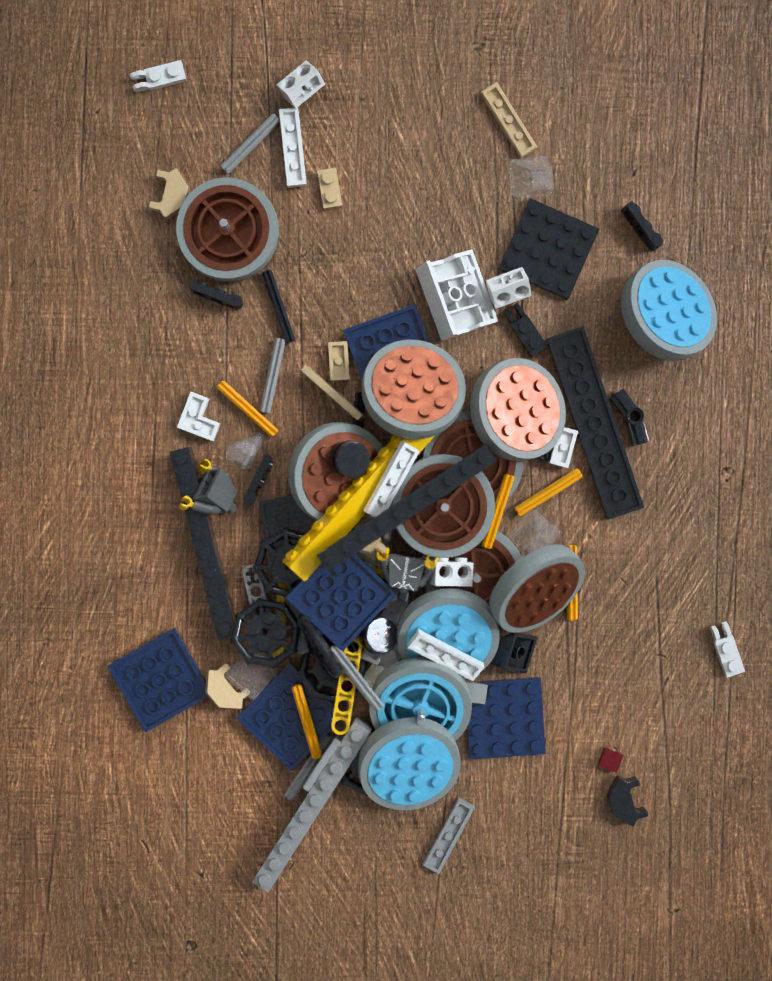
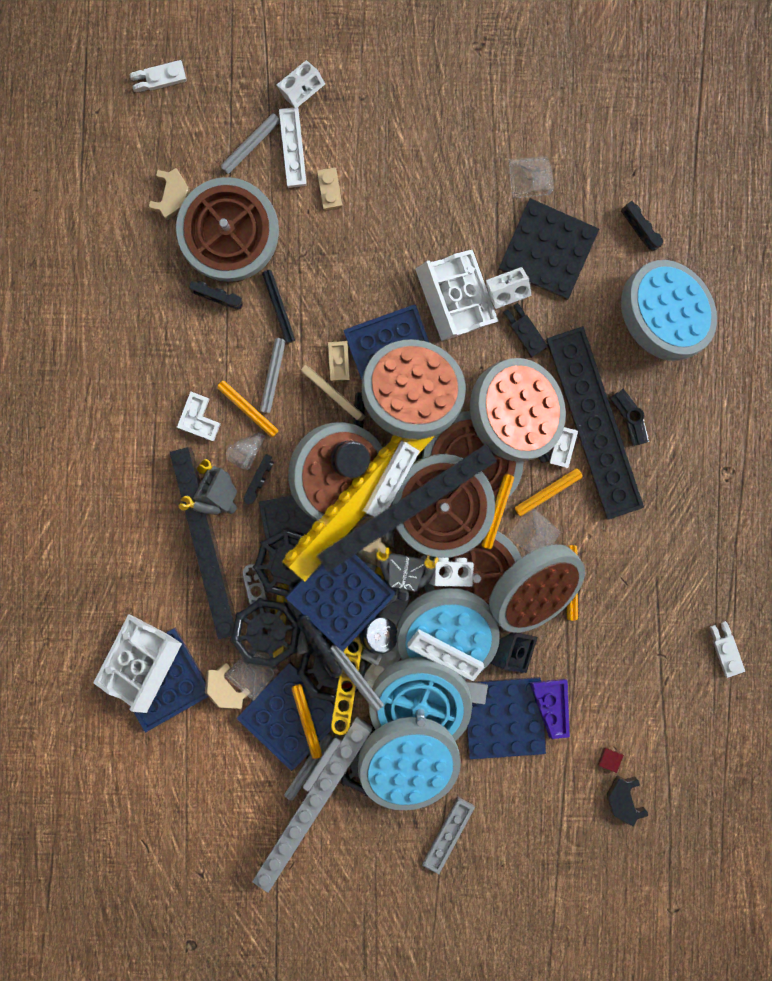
tan tile [480,82,537,159] -> none
none -> white piece [94,614,182,713]
none -> dark purple wing [530,679,570,739]

